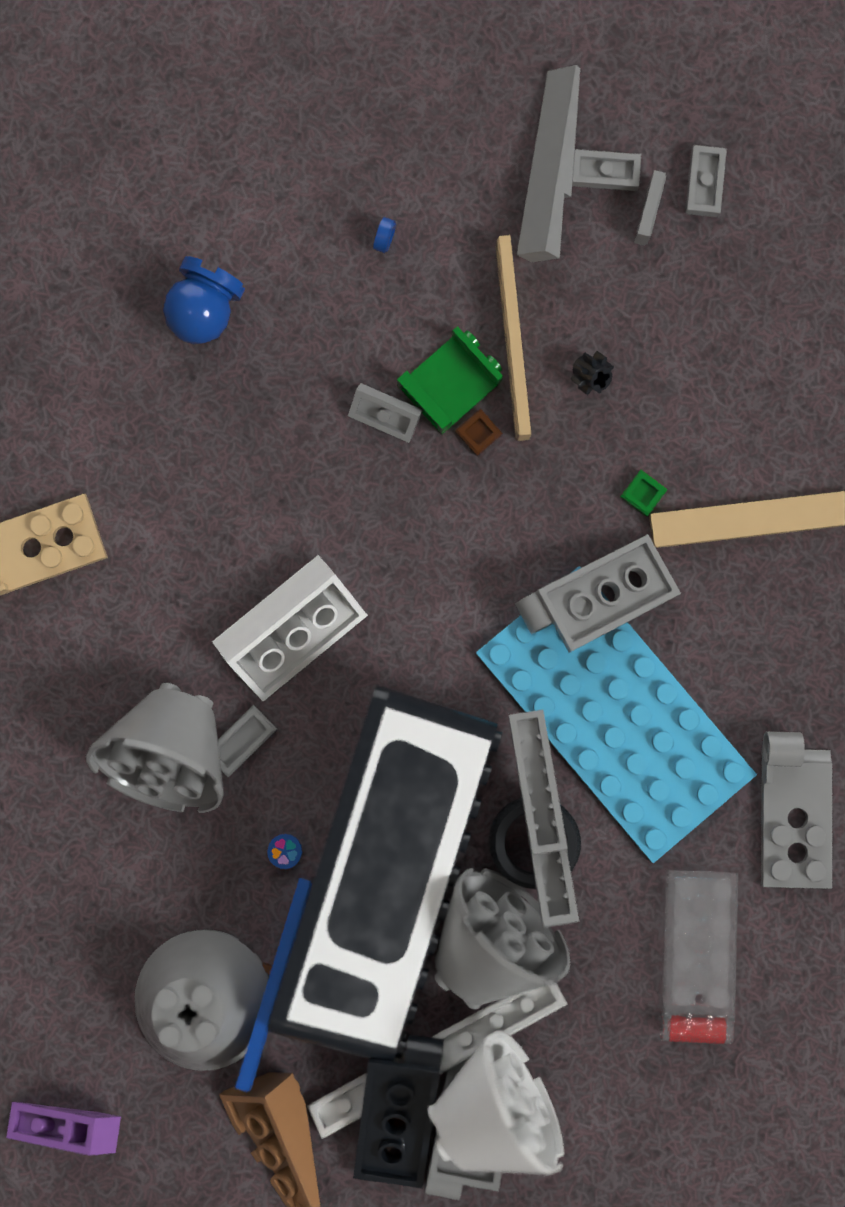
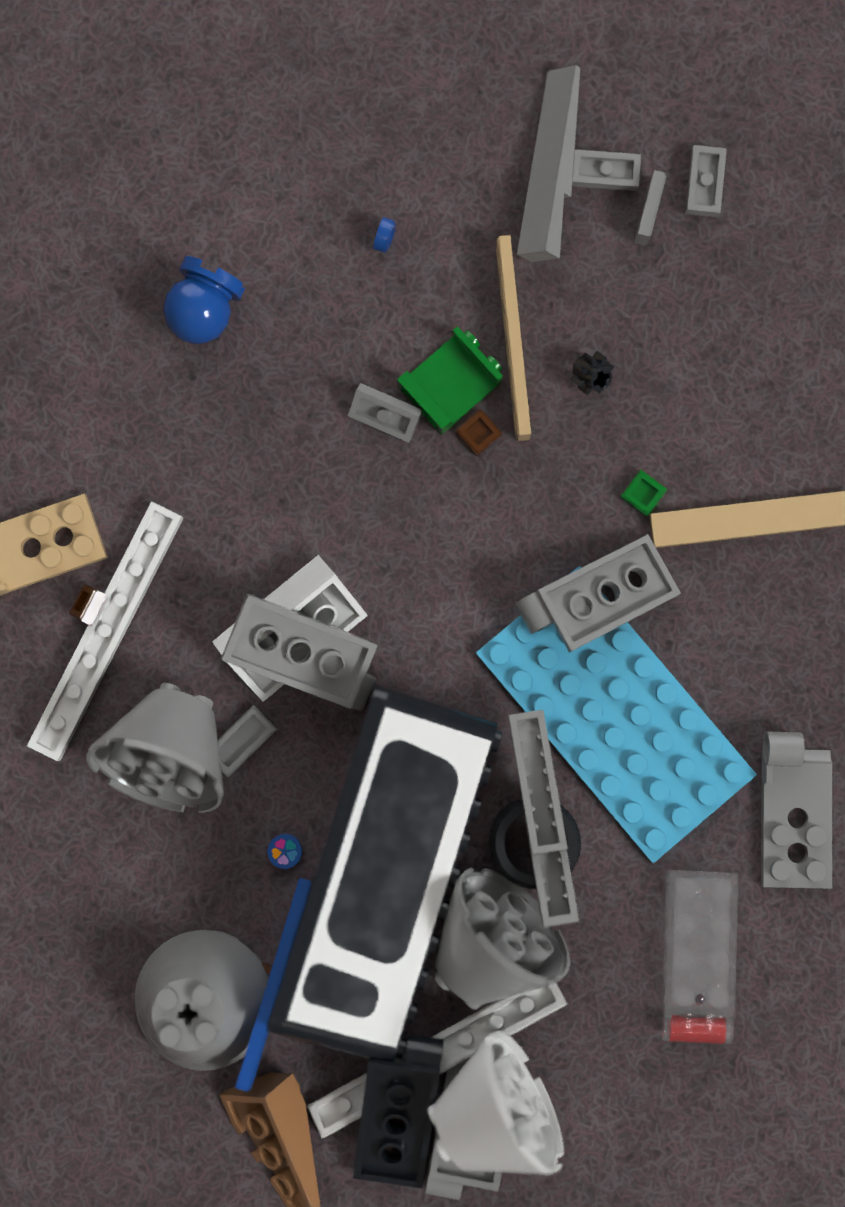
medium lavender slope [6,1102,121,1156] -> none
none -> white plate [27,501,183,761]
none -> tile [70,584,107,625]
none -> light grey hinge [221,593,378,711]

